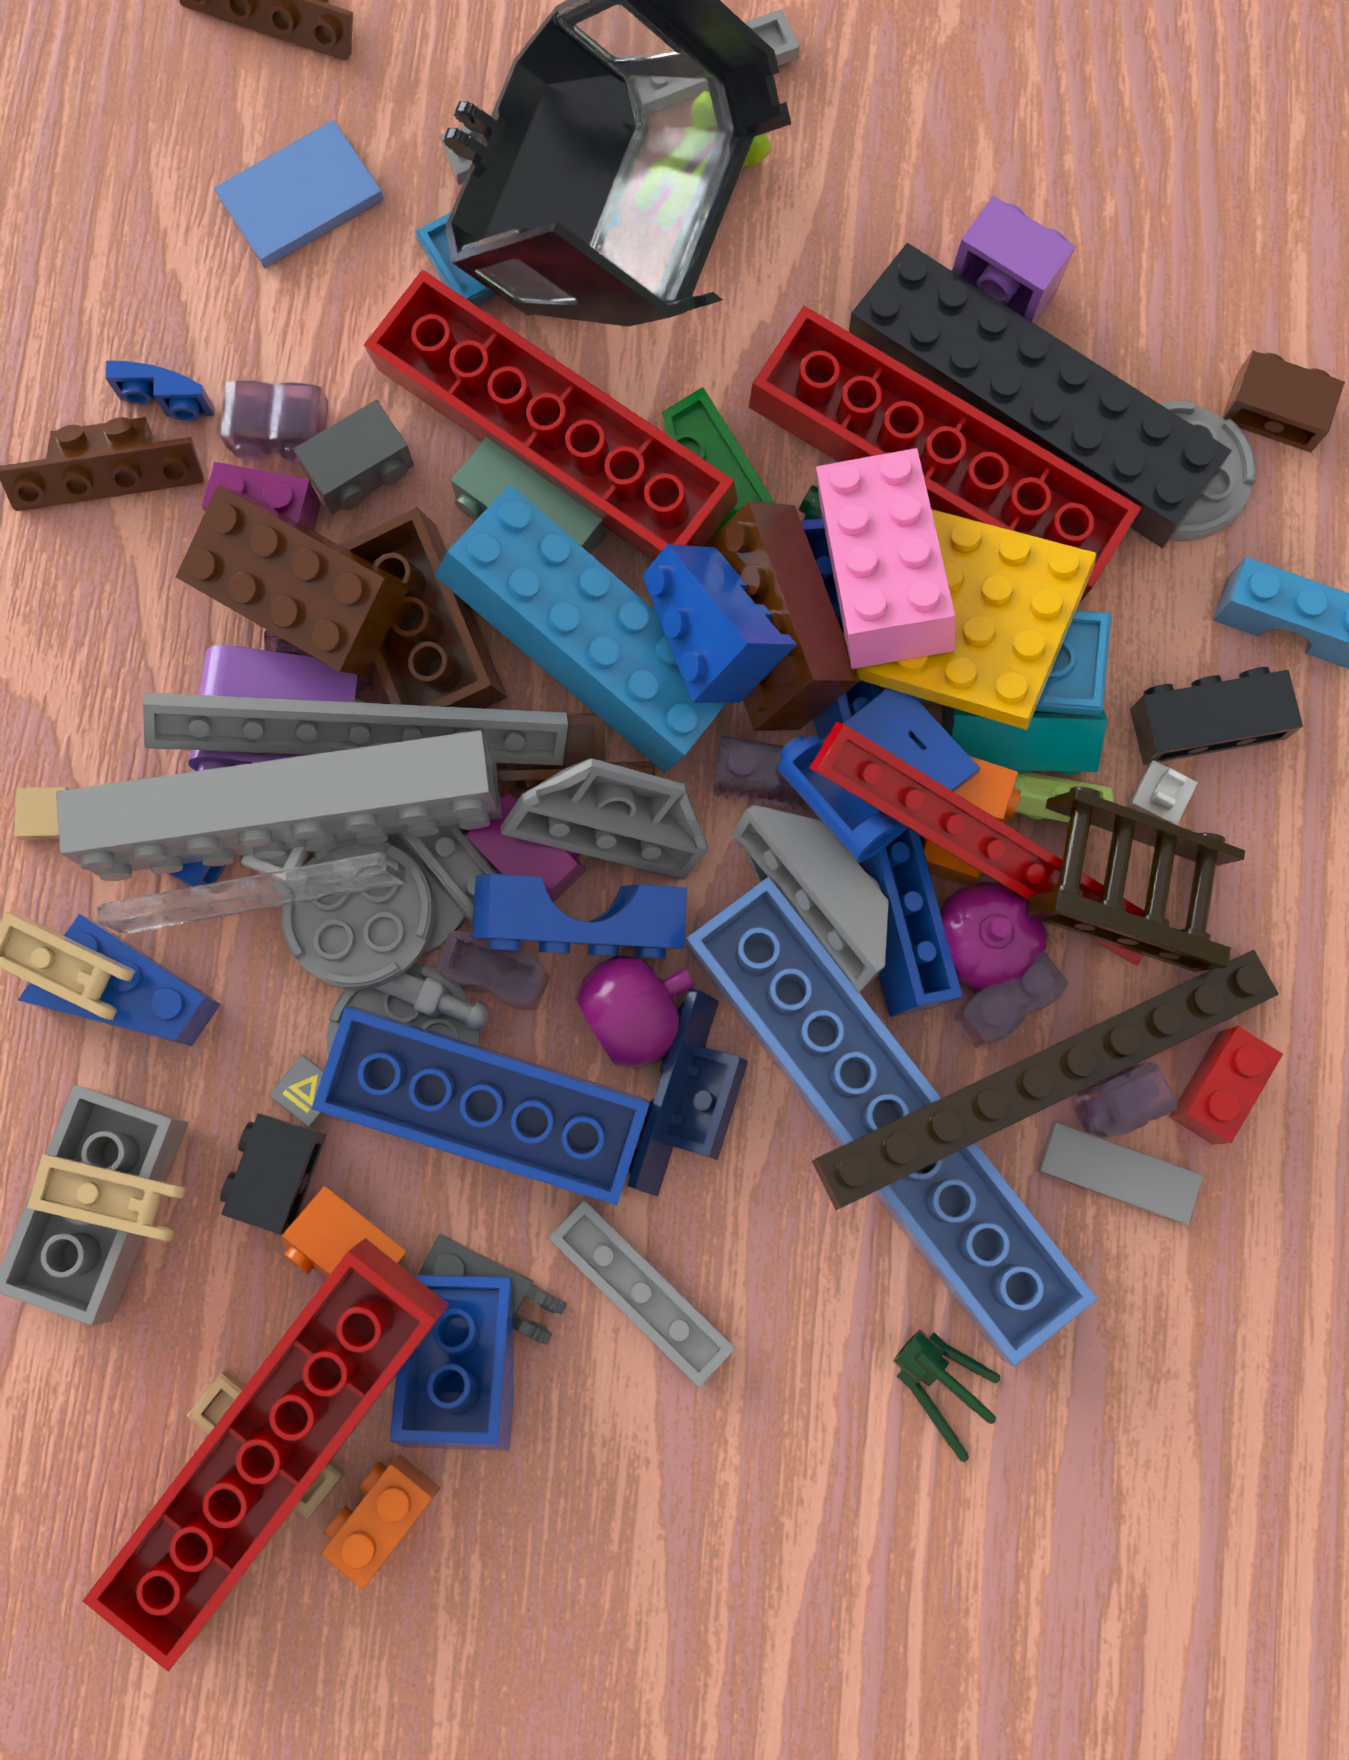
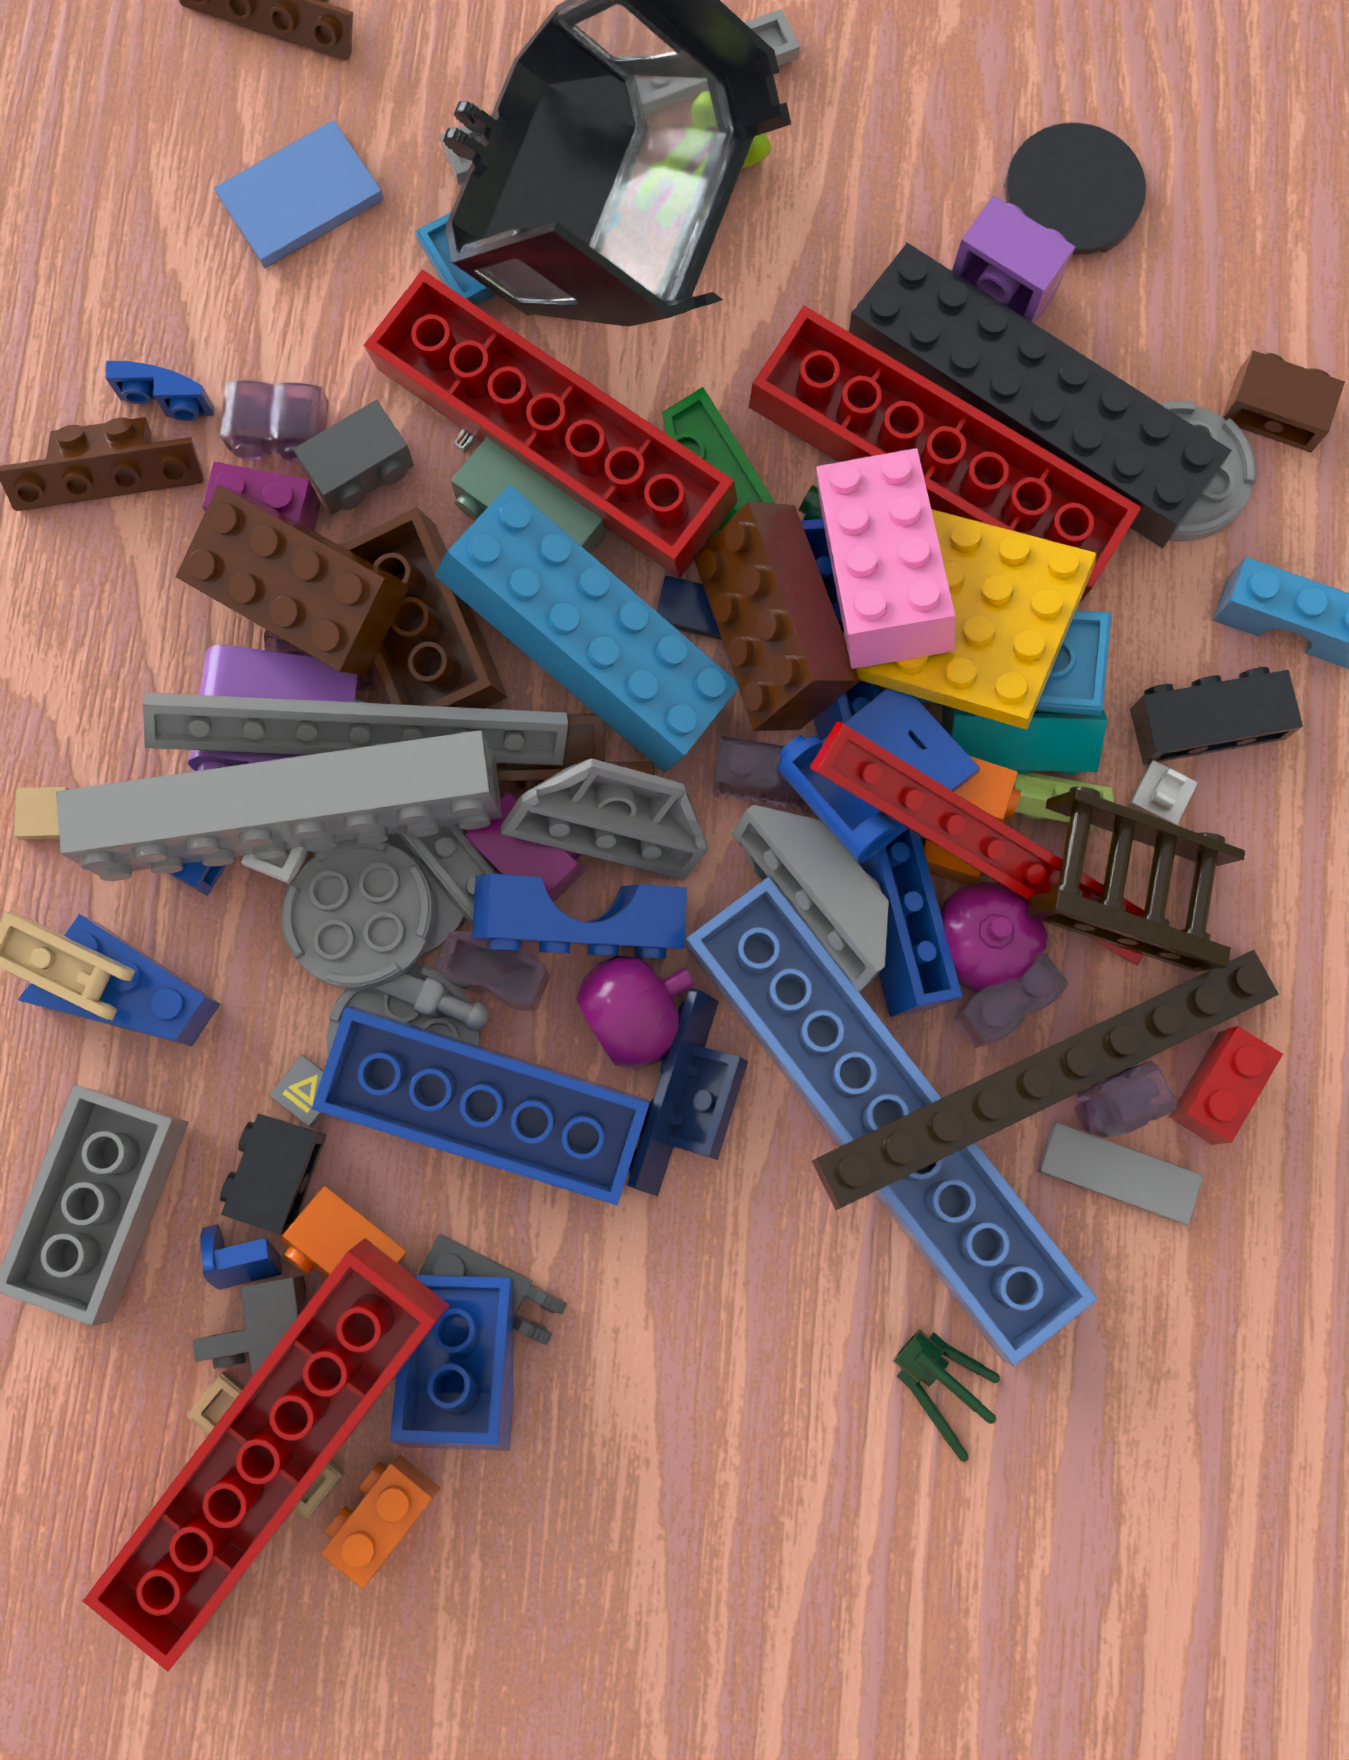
tan hinge [27,1154,187,1242] -> none
clear tile [97,852,406,934] -> none
light grey plate [548,1200,736,1388] -> none
blue wedge [642,544,797,703] -> none
none -> dark grey brick [192,1275,308,1374]
none -> blue tile [200,1224,282,1290]
none -> white piece [454,429,475,452]
none -> black tile [1004,122,1146,255]

